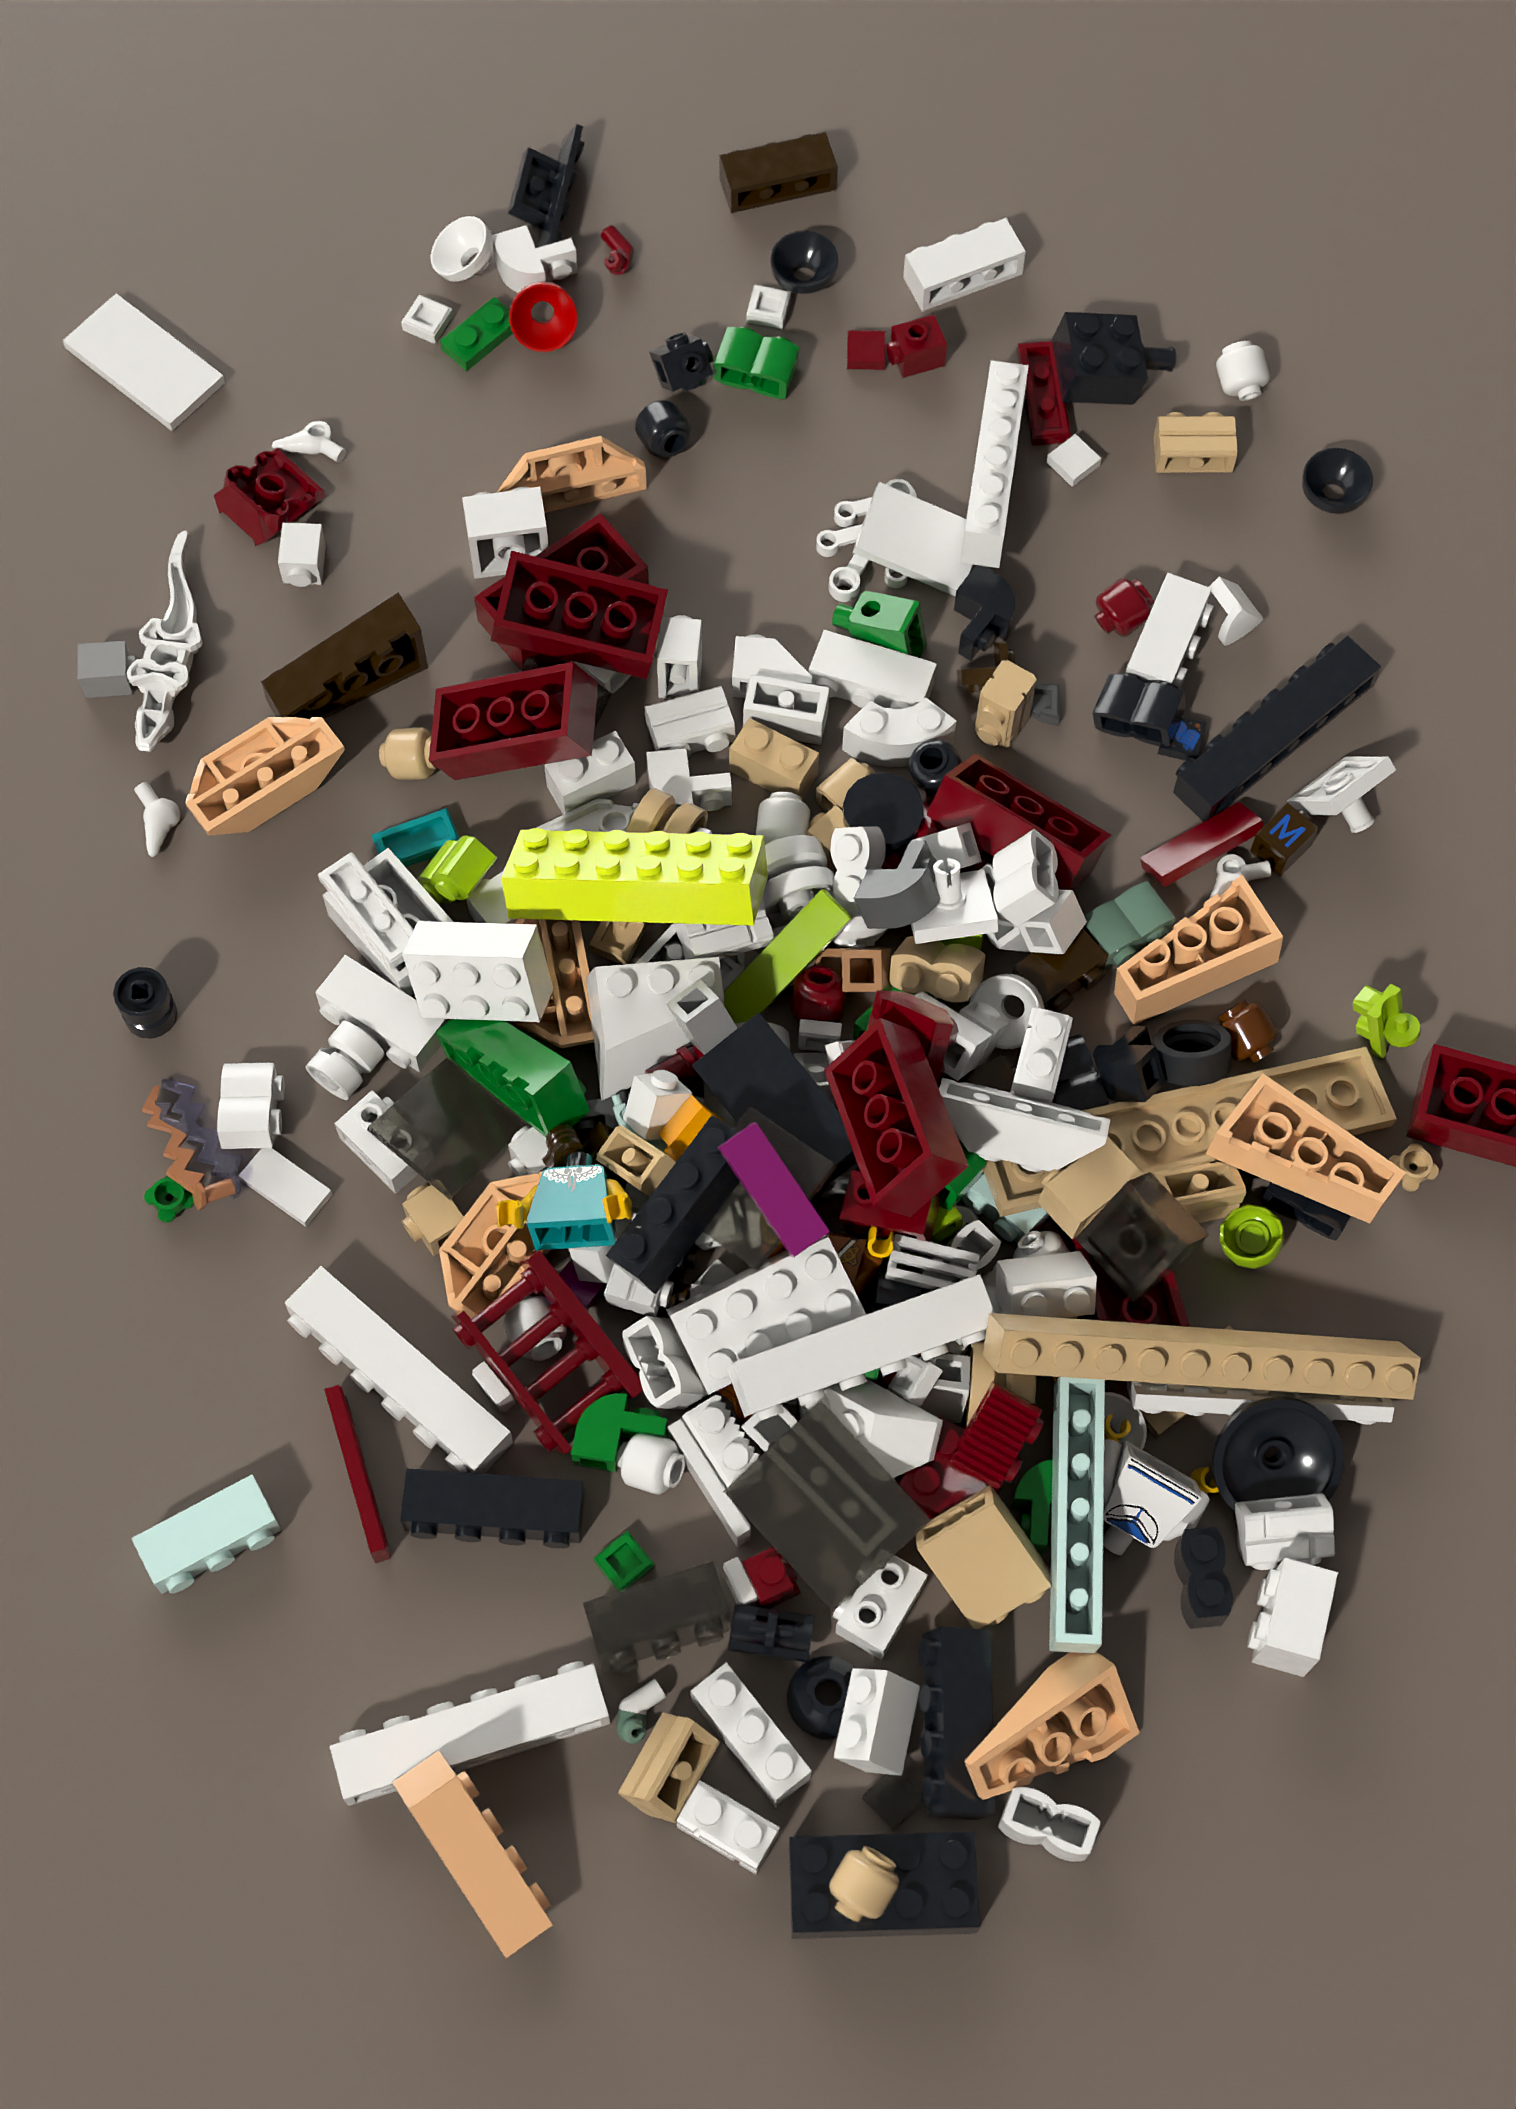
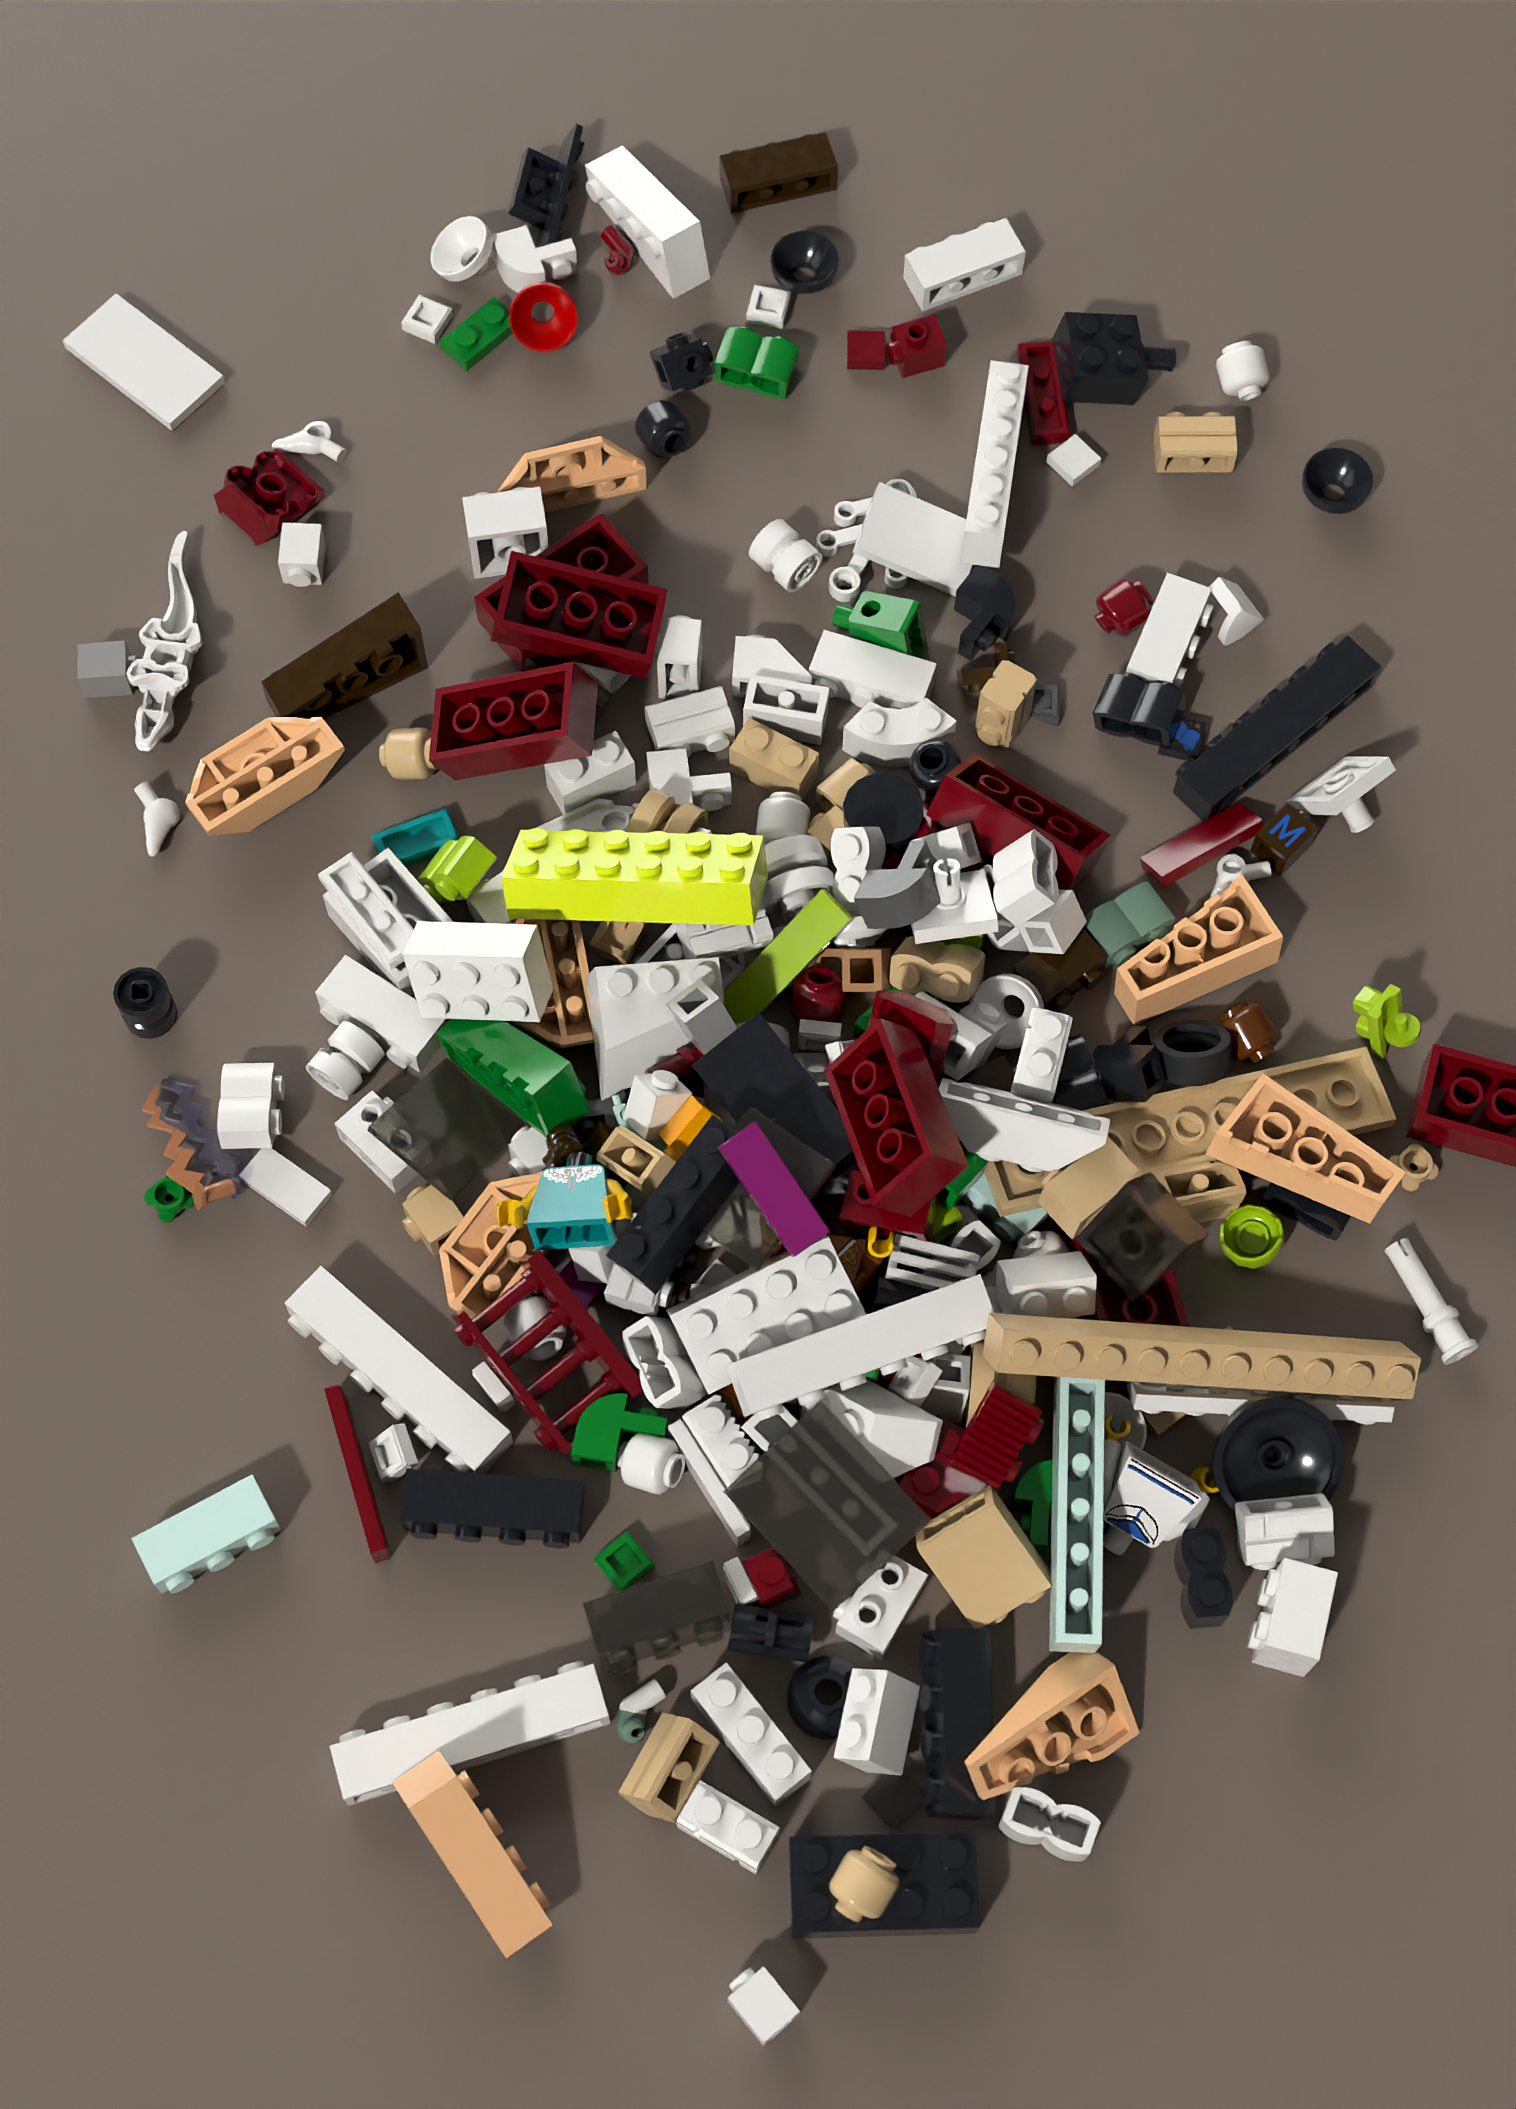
none -> white tile [369,1423,418,1483]
none -> white wedge [585,146,710,299]
none -> white brick [728,1966,800,2047]
none -> white wheel [749,519,822,593]
none -> white pin [1384,1238,1478,1365]

